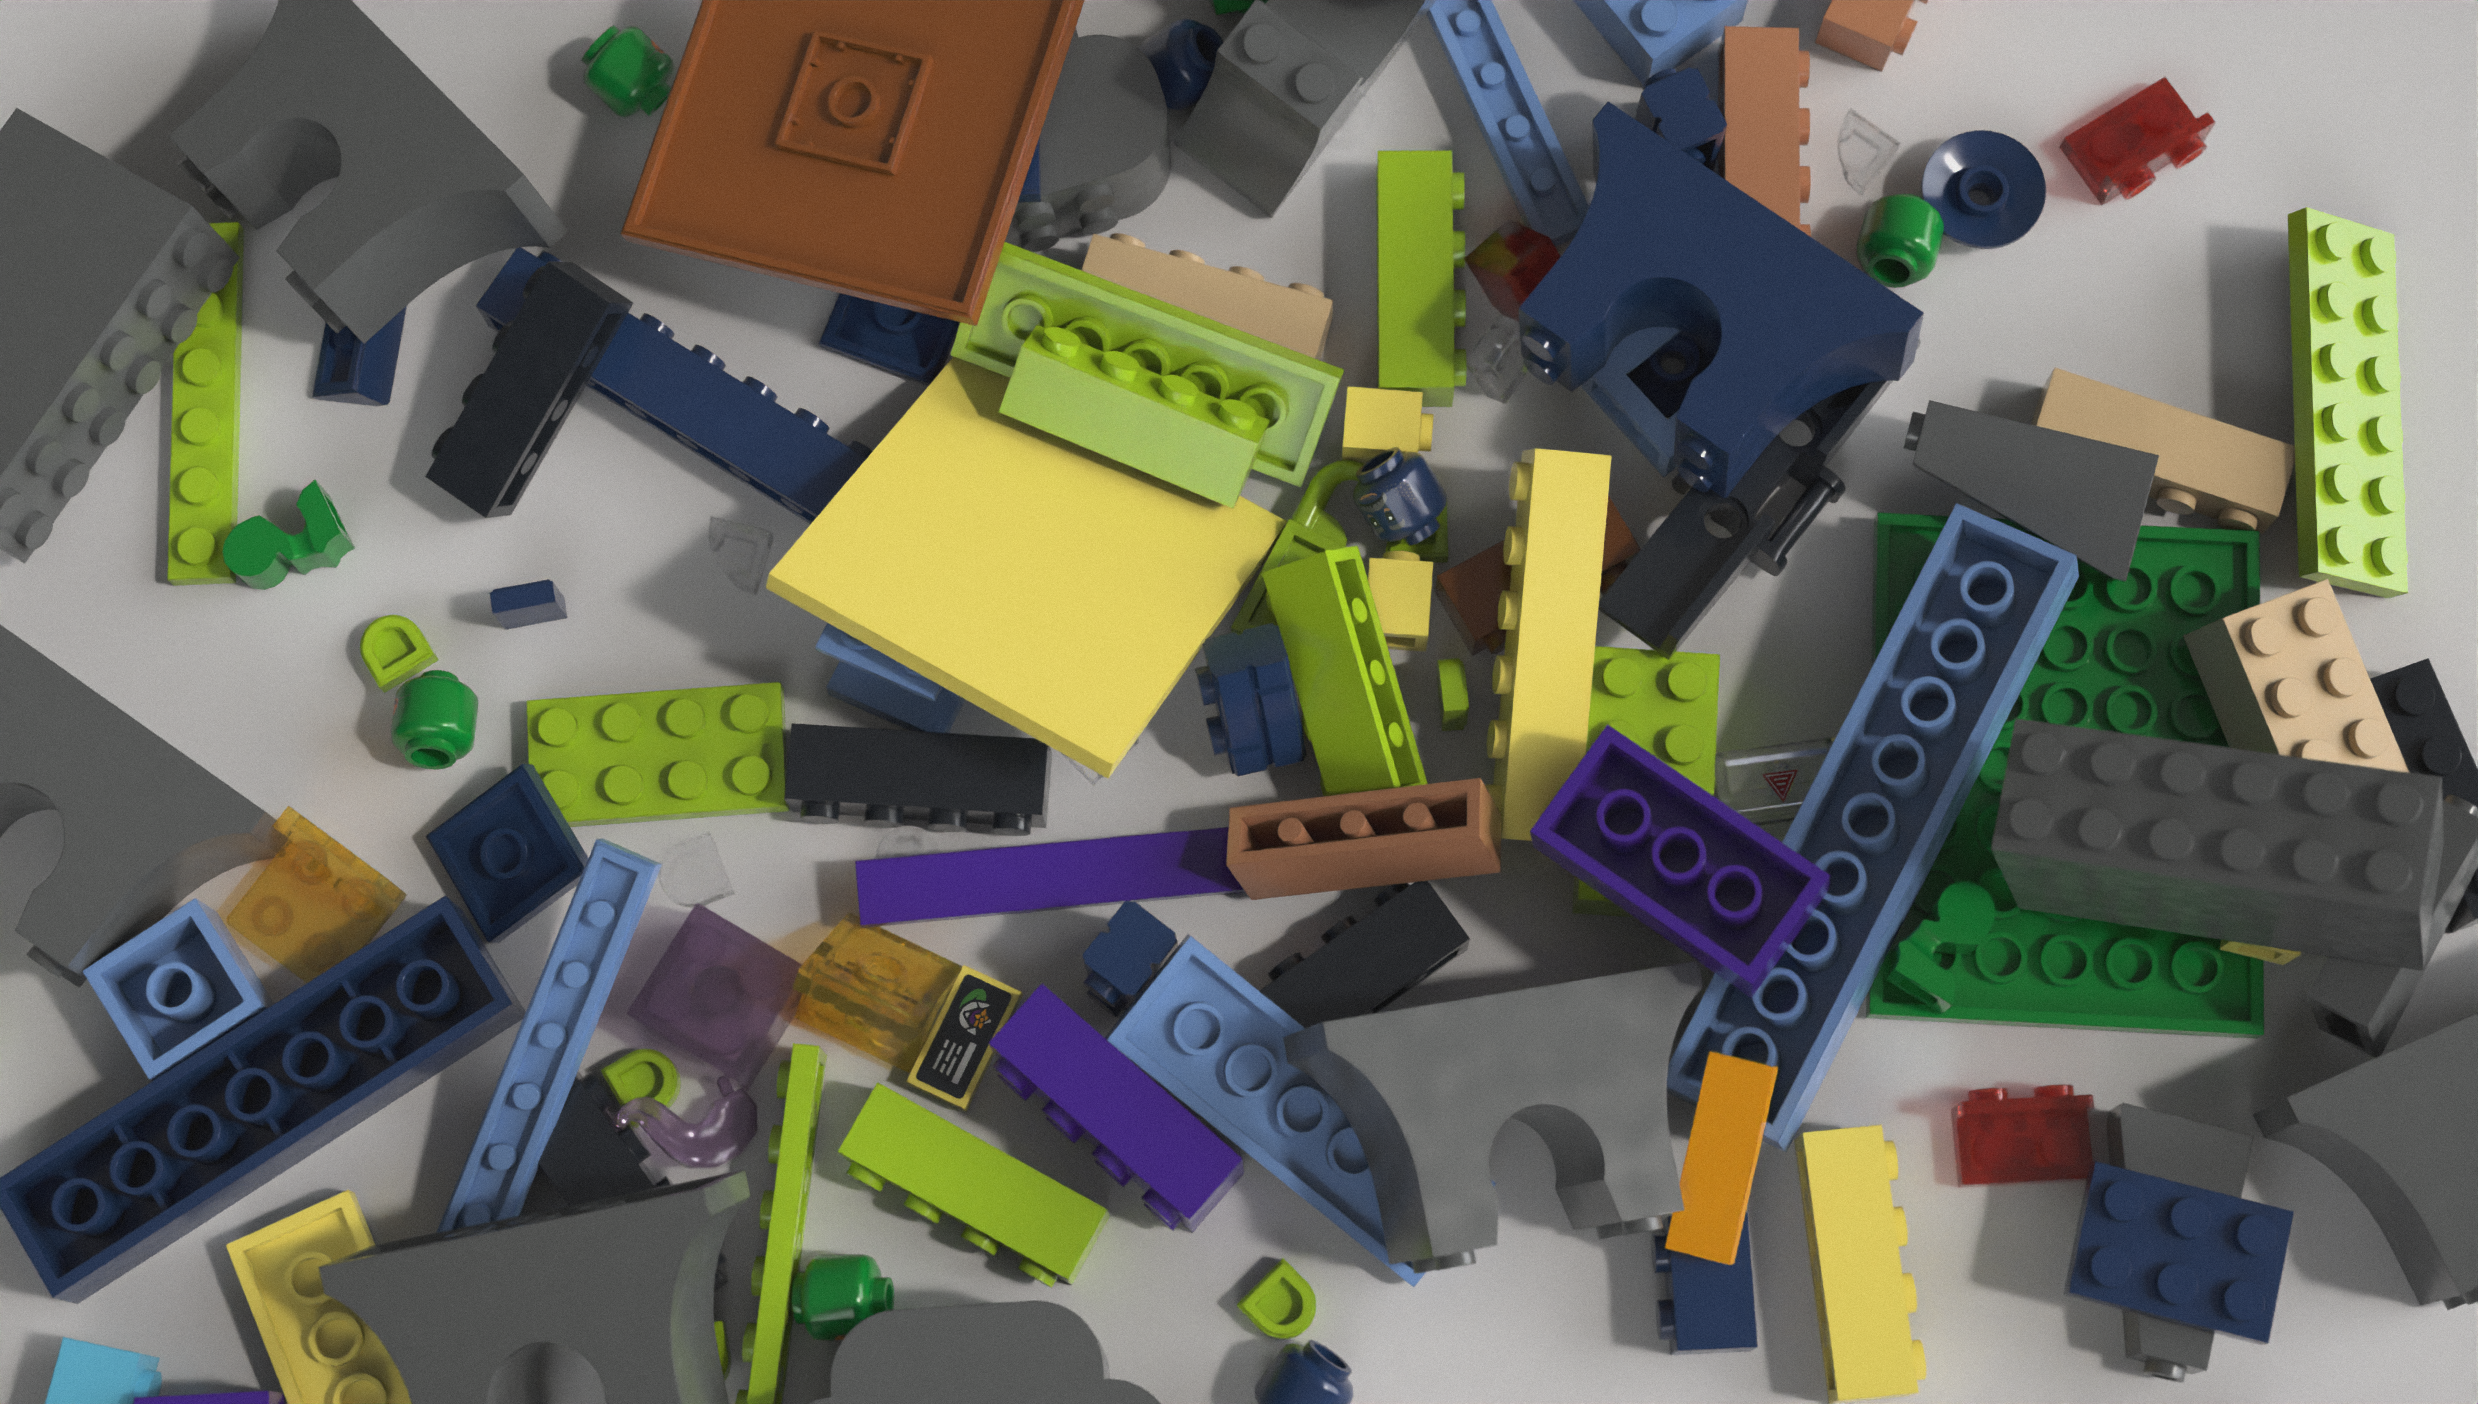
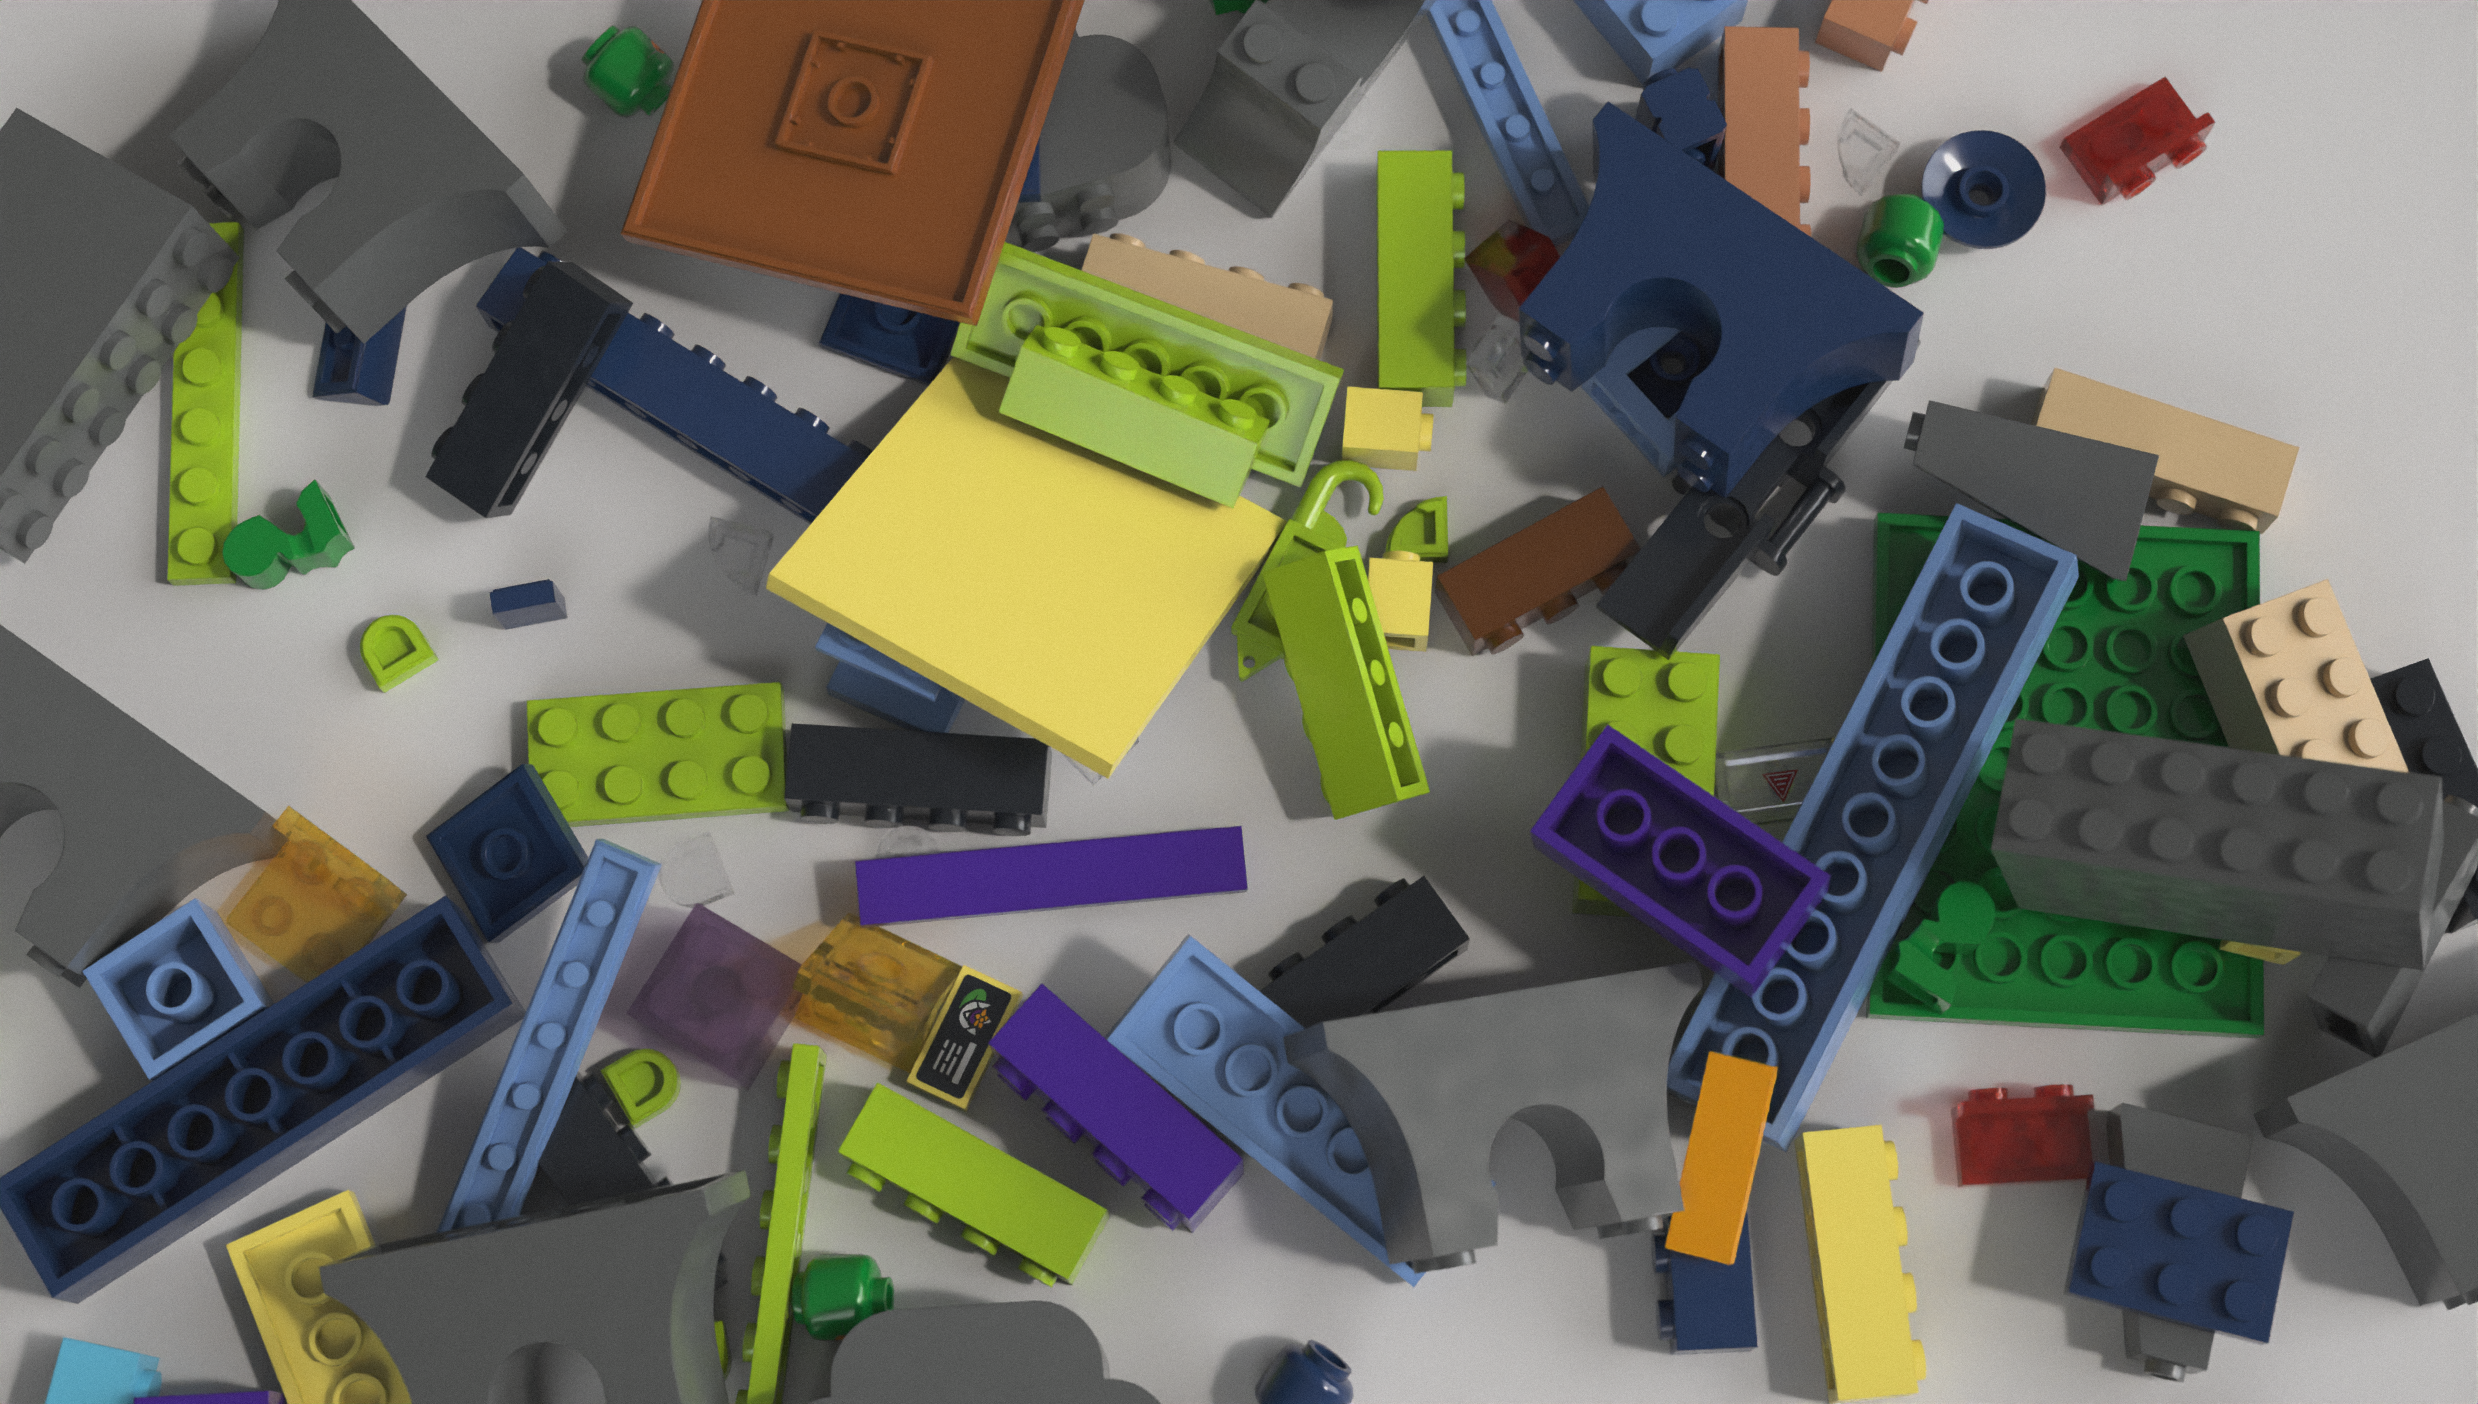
green head [391,670,478,770] -> none
clear purple piece [612,1076,758,1169] -> none
dark blue brick [1082,901,1178,1017] -> none
dark blue head [1139,18,1223,111] -> none
dark blue brick [1195,623,1307,777] -> none
nougat brick [1226,778,1501,900] -> none
lime tile [1236,1258,1316,1340] -> none
dark blue head [1353,447,1447,546] -> none
lime tile [1436,658,1469,731] -> none
light yellow brick [1485,448,1612,841] -> none
lime plate [2287,207,2408,598] -> none

